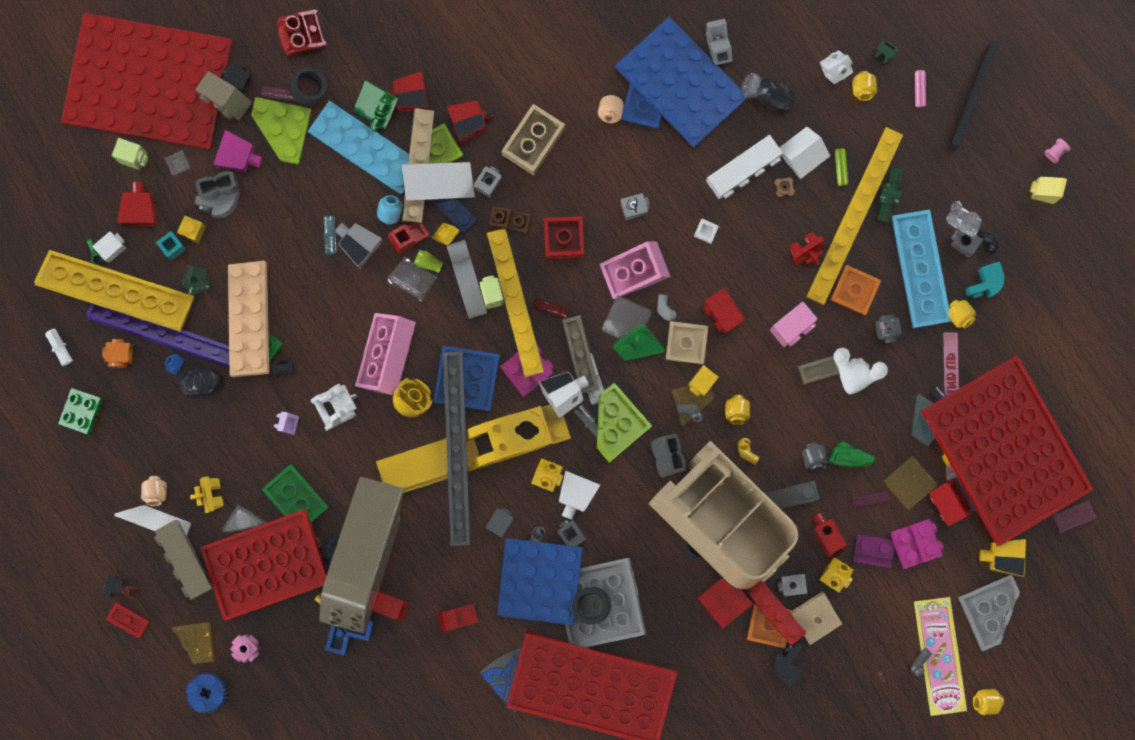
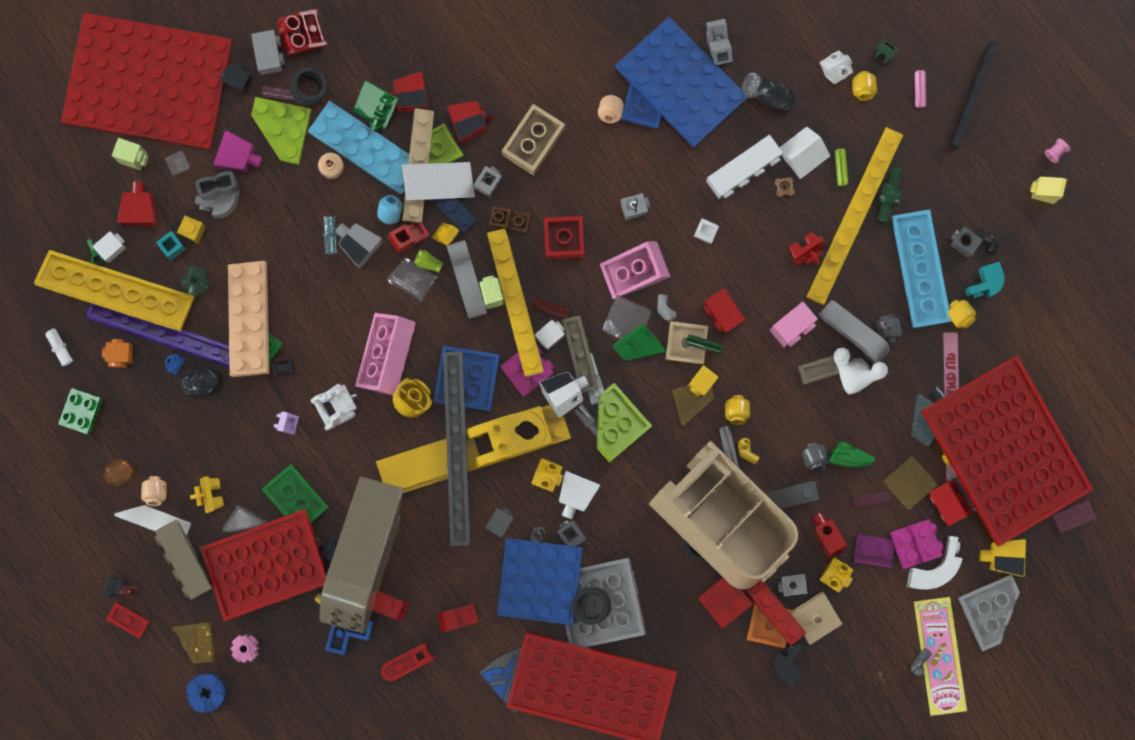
dark tan brick [195,71,252,121] -> none
dark grey brick [651,434,686,478] -> none
dark grey arm [677,403,704,423] -> none
orange plate [831,265,881,316] -> none
clear plate [946,201,982,238] -> none
yellow head [973,689,1004,715] -> none
none -> clear orange head [103,458,133,487]
none -> light grey brick [251,30,285,75]
none -> light nougat head [318,153,344,179]
none -> red plate [381,642,435,681]
none -> white brick [535,320,565,351]
none -> dark green axle [686,334,723,354]
none -> light grey axle [720,426,739,468]
none -> light grey beam [819,300,890,364]
none -> white arch [907,536,963,589]

